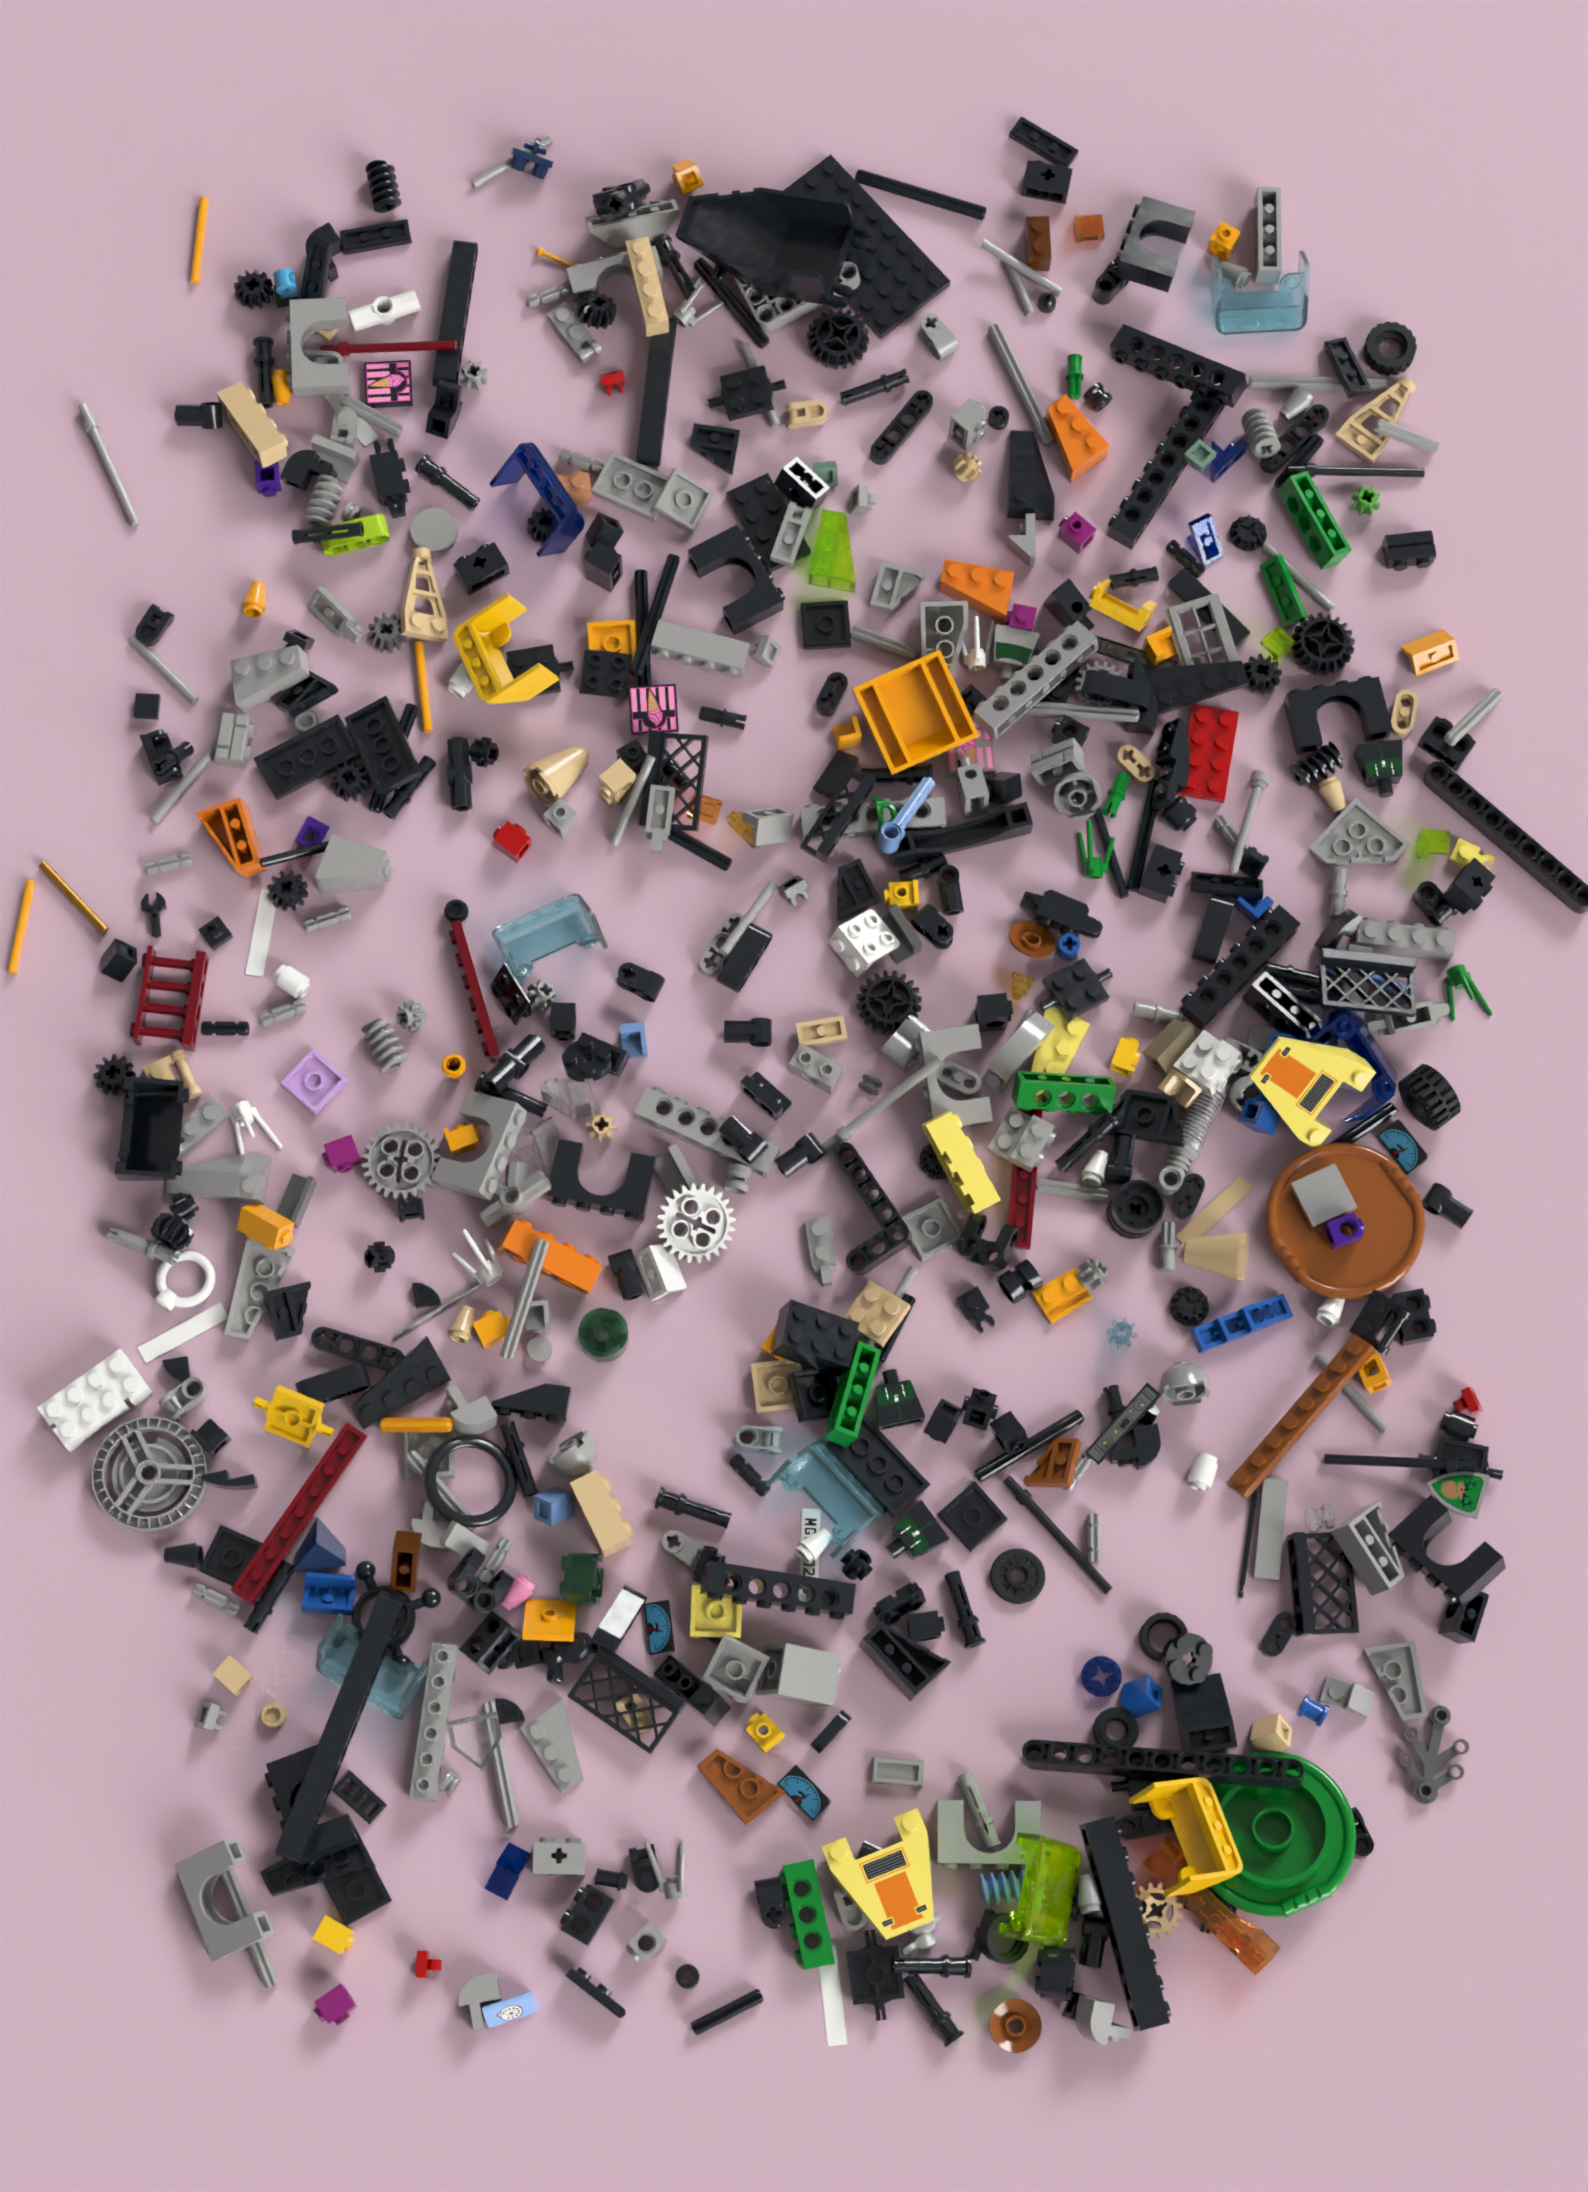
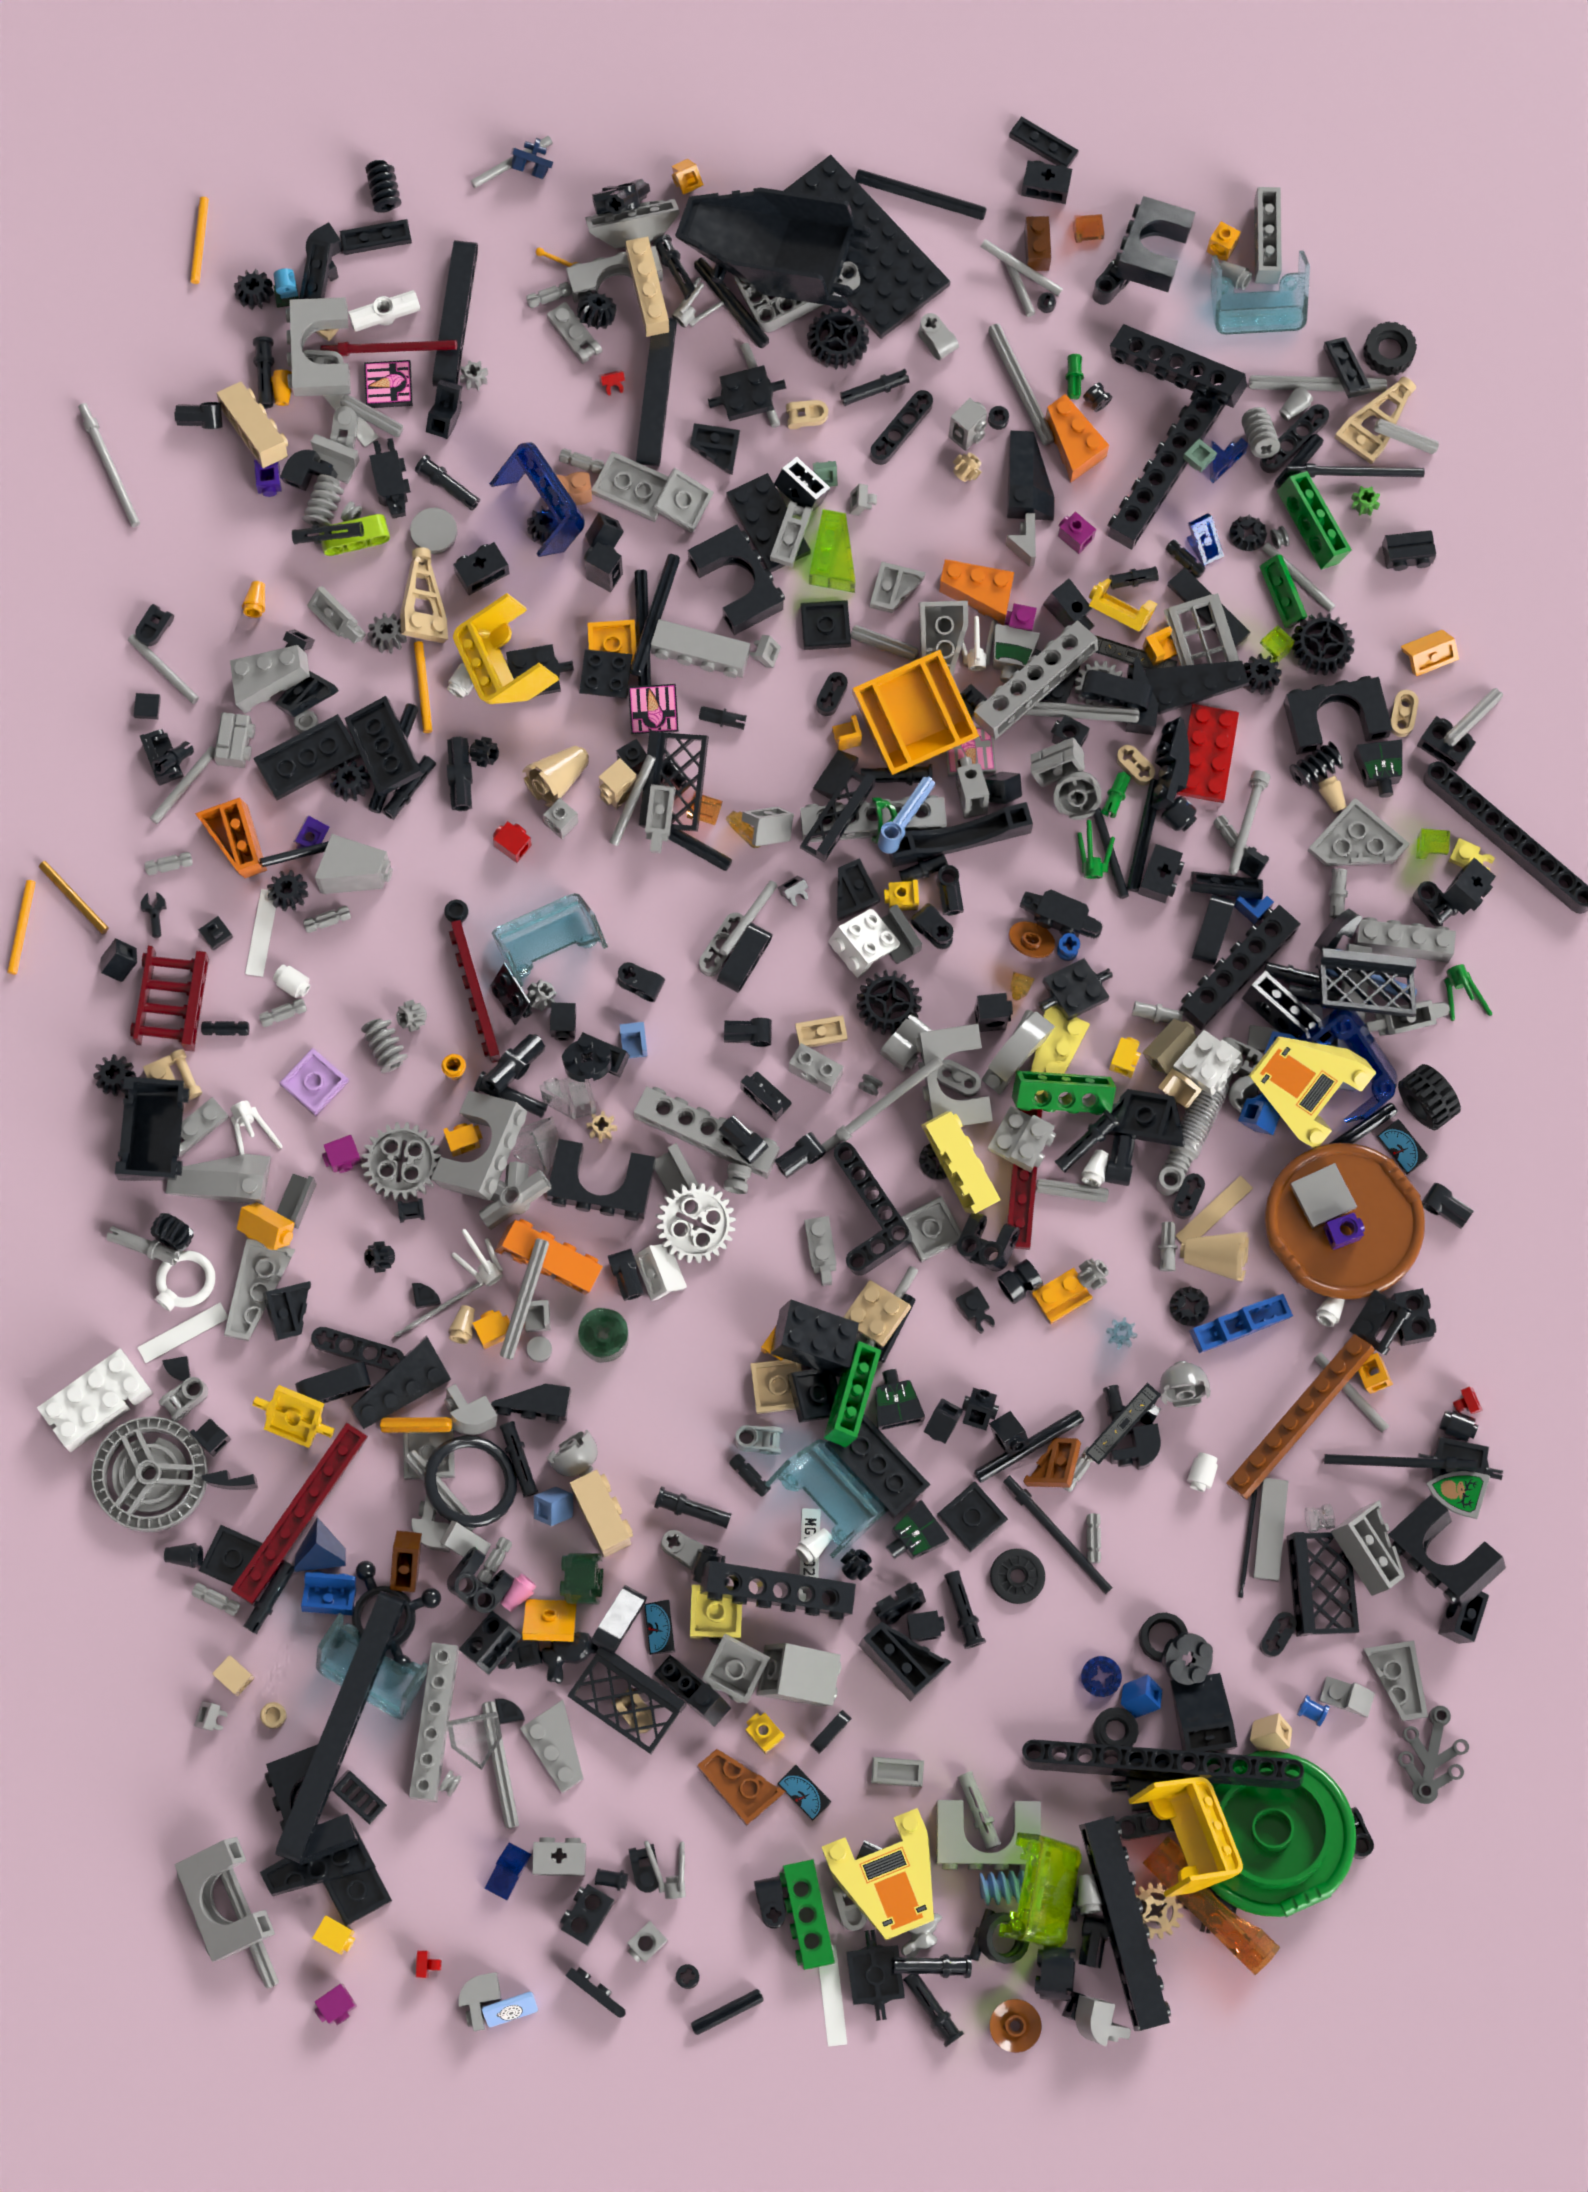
black gear [169,1192,200,1224] -> none
black wheel [1106,1179,1165,1239] -> none
none -> dark grey bush [1270,526,1289,549]

